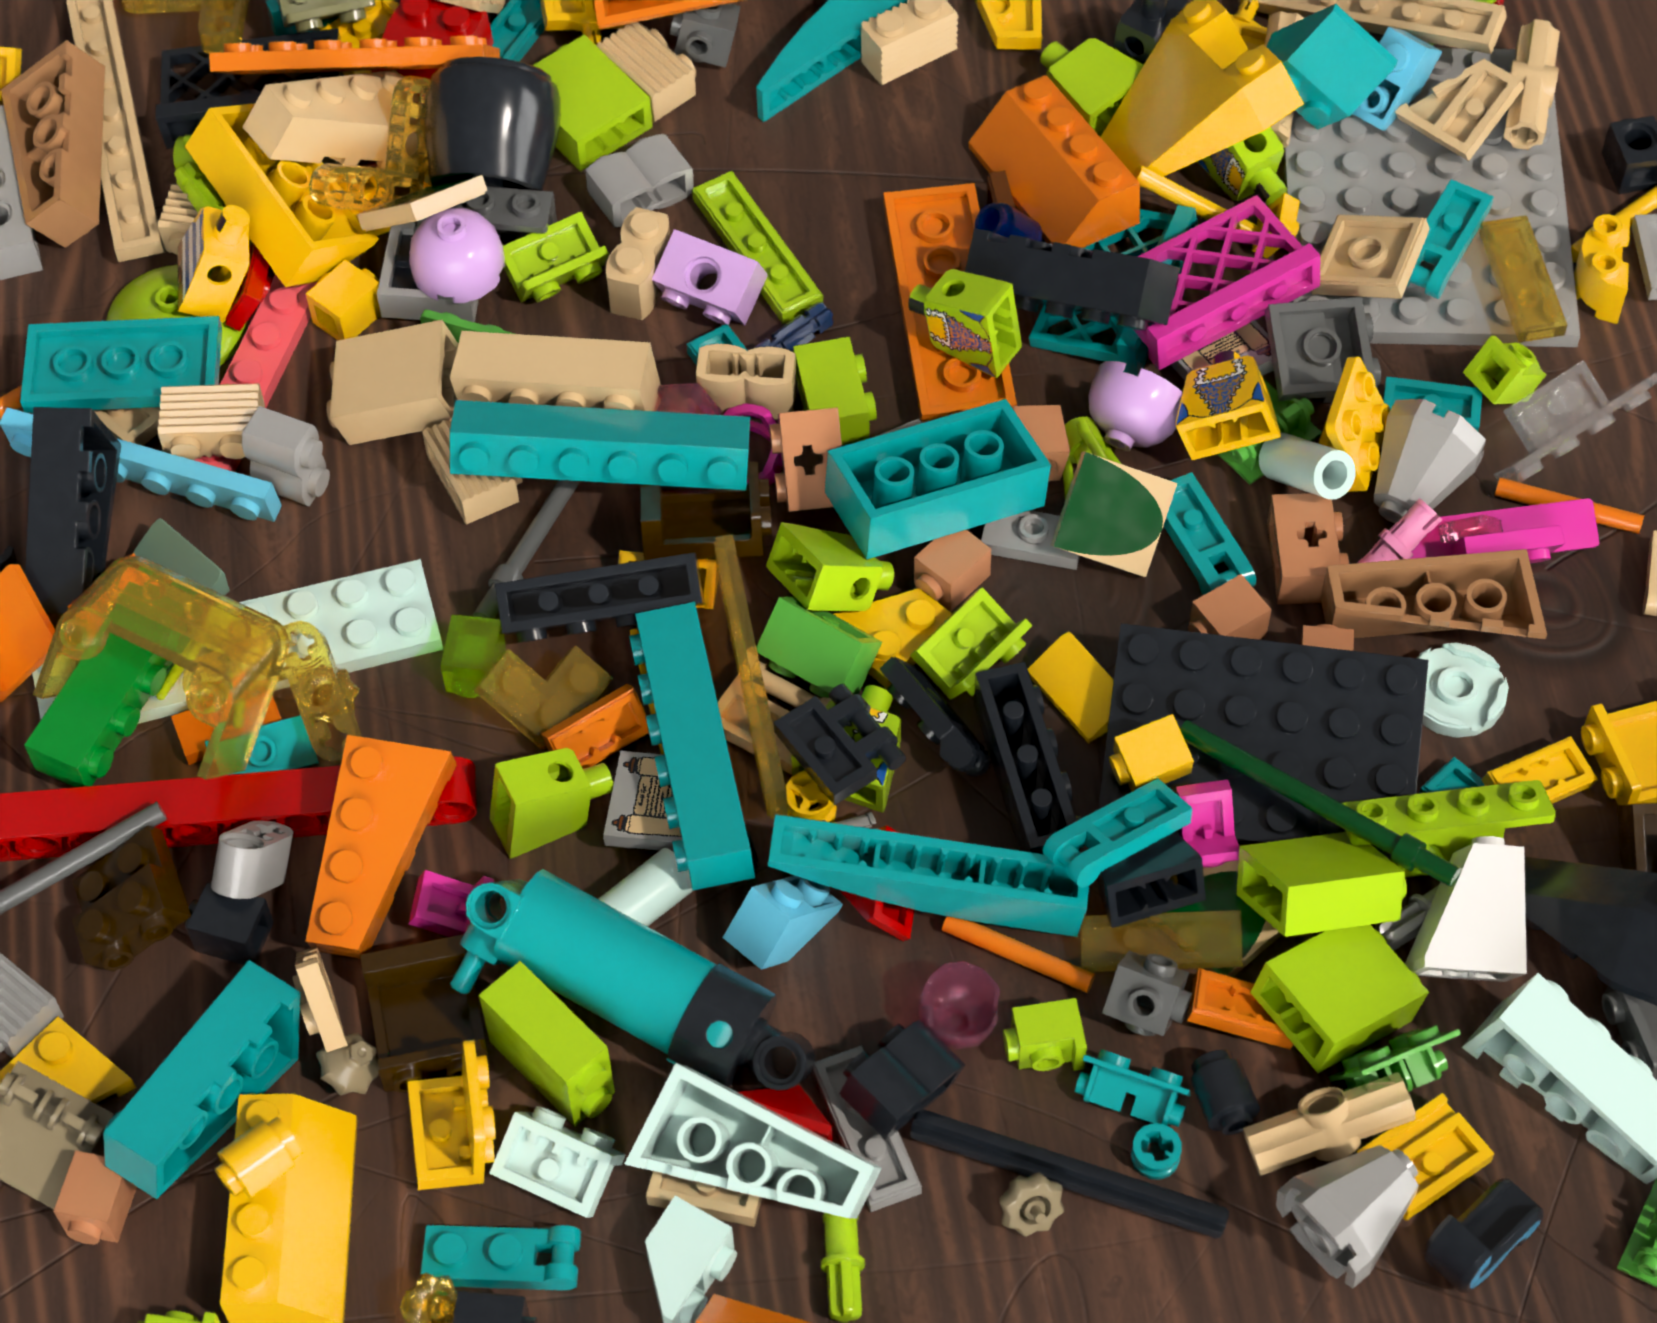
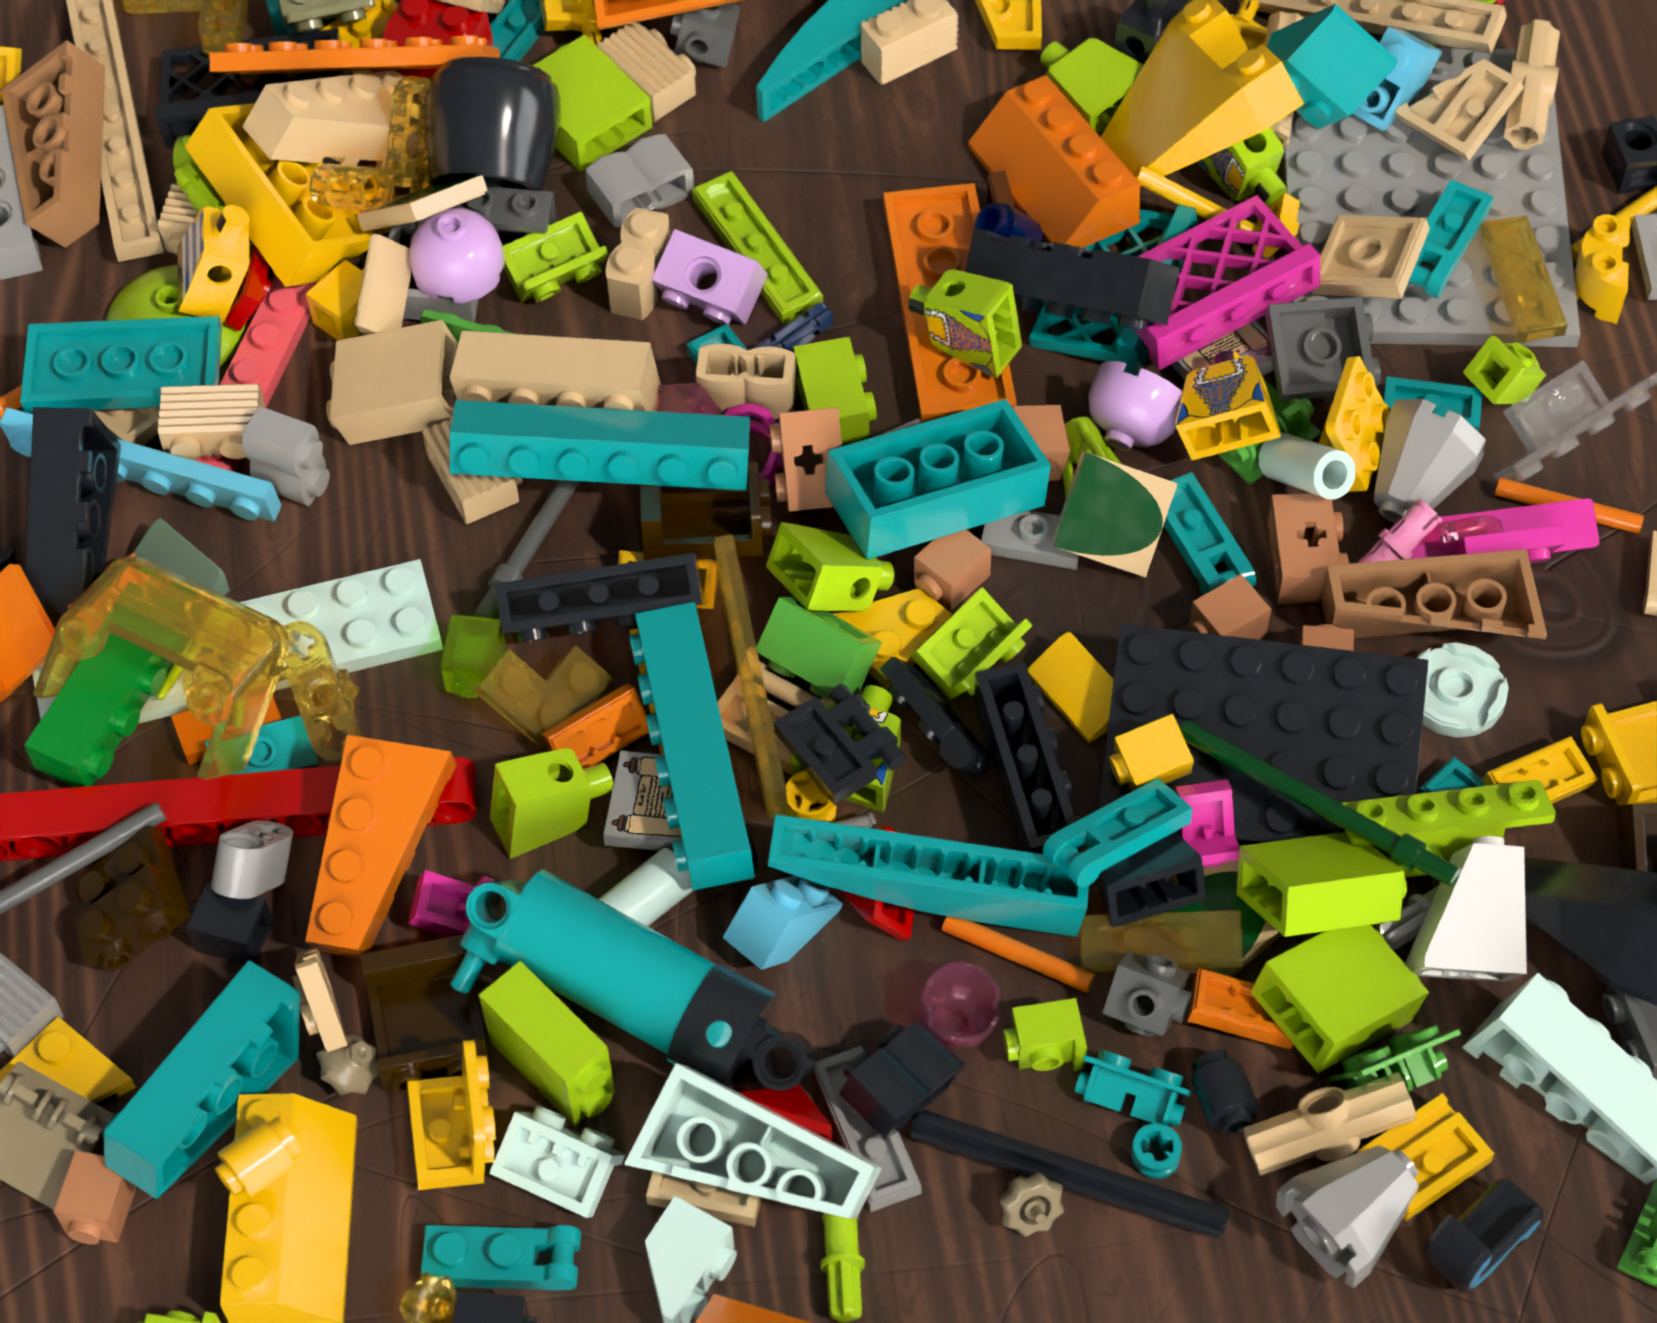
none -> tan slope [355,234,412,335]

